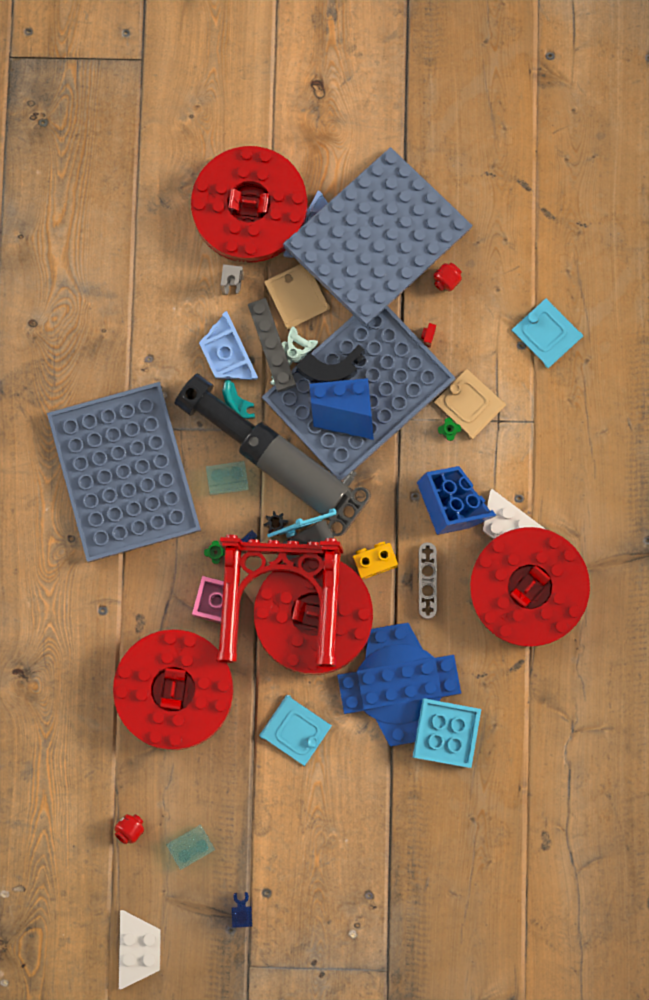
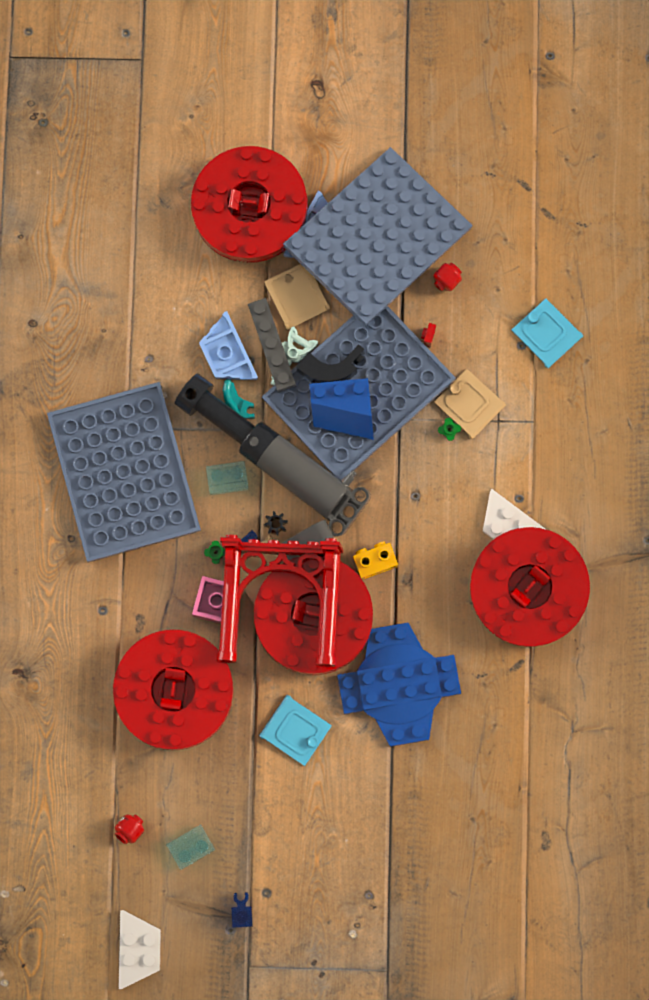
light grey hinge [221,264,244,295] -> none
medium azure container [267,508,337,538] -> none
medium azure plate [412,698,481,768] -> none
blue wedge [417,466,496,535] -> none
light grey beam [419,542,437,620] -> none

